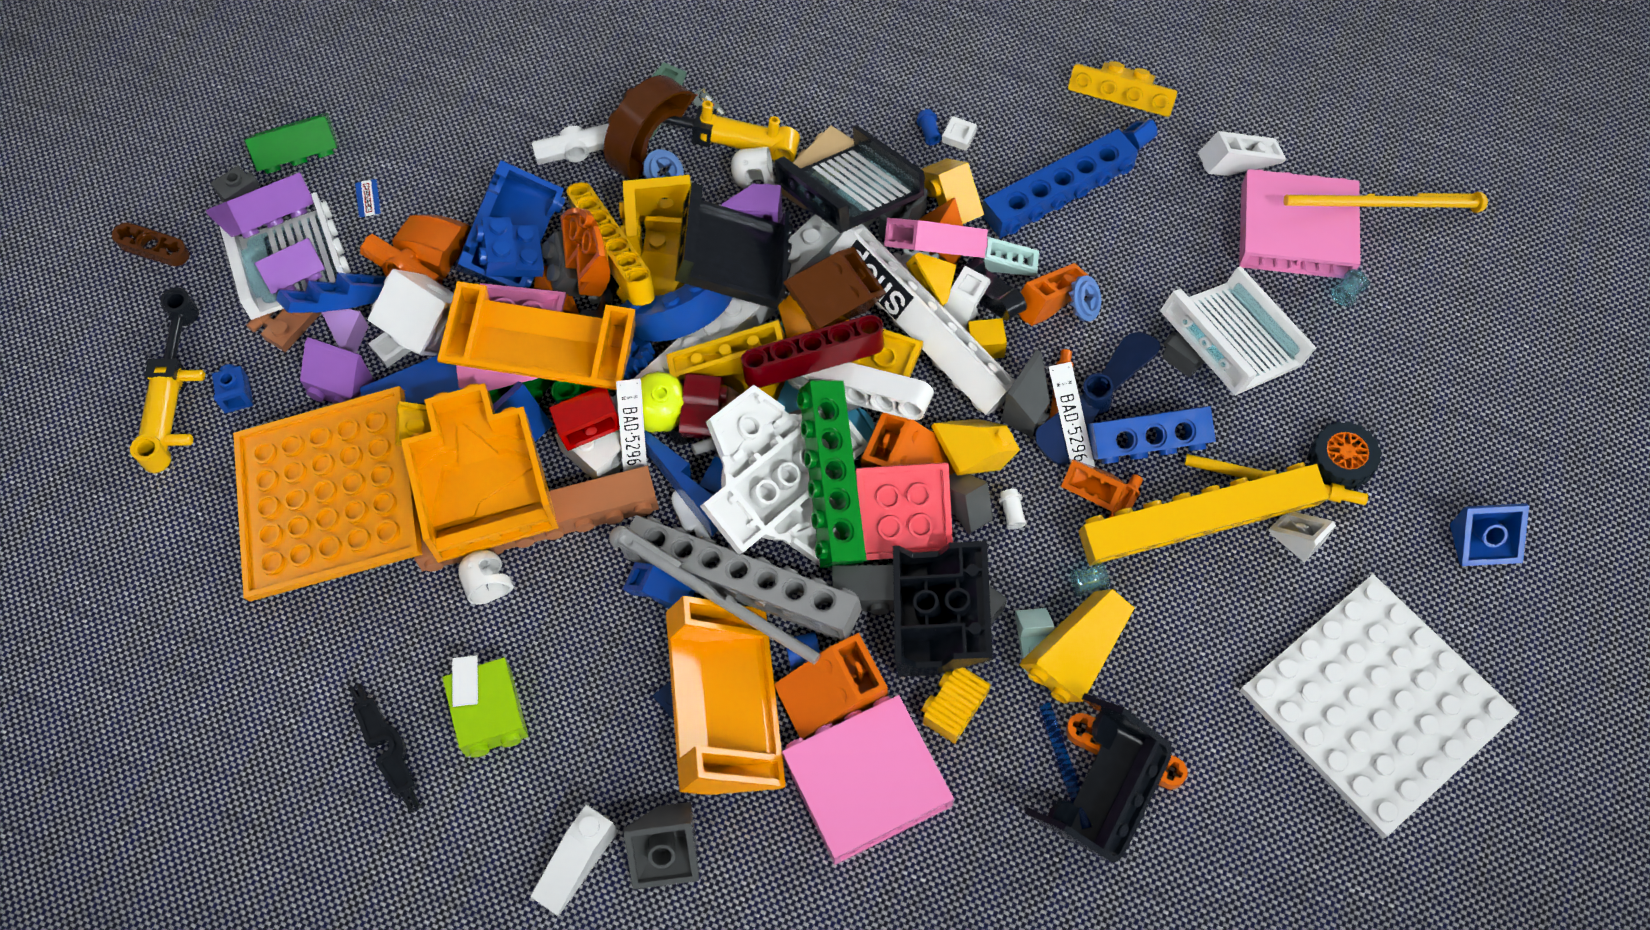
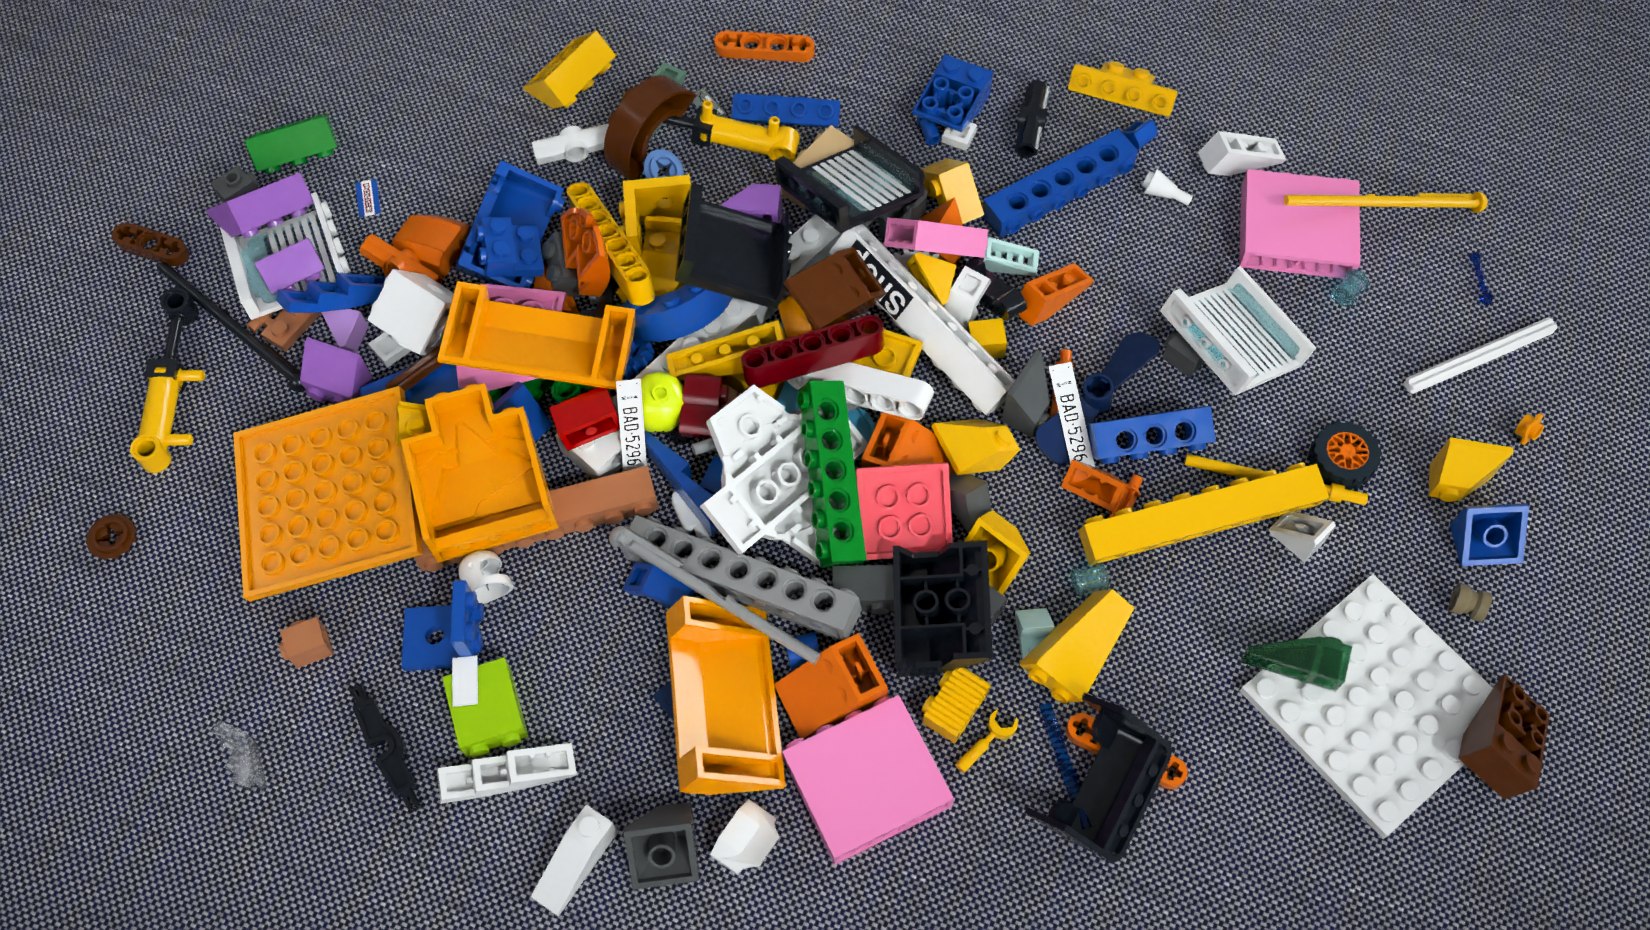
blue brick [212,364,254,414] -> none
white helmet [731,146,776,188] -> none
white pin [998,489,1027,529] -> none
medium blue gear [1069,275,1101,321] -> none
none -> reddish brown gear [86,514,138,561]
none -> black bar [157,262,306,392]
none -> clear slope [212,720,267,789]
none -> nougat brick [279,617,334,669]
none -> reddish brown axle [385,344,444,392]
none -> blue bracket [401,580,484,671]
none -> white slope [437,743,577,804]
none -> yellow slope [523,30,616,109]
none -> white slope [710,799,780,875]
none -> orange beam [714,31,815,62]
none -> blue bracket [731,93,840,128]
none -> blue slope [912,54,994,132]
none -> yellow piece [955,709,1018,773]
none -> yellow slope [964,510,1030,595]
none -> black piece [1014,80,1050,159]
none -> white cone [1142,169,1193,206]
none -> clear green slope [1240,636,1352,692]
none -> white axle [1404,318,1557,394]
none -> yellow slope [1429,437,1513,502]
none -> dark tan wheel [1448,583,1493,622]
none -> reddish brown slope [1458,674,1550,800]
none -> clear blue hinge [1469,252,1493,305]
none -> light orange plate [1515,413,1544,445]

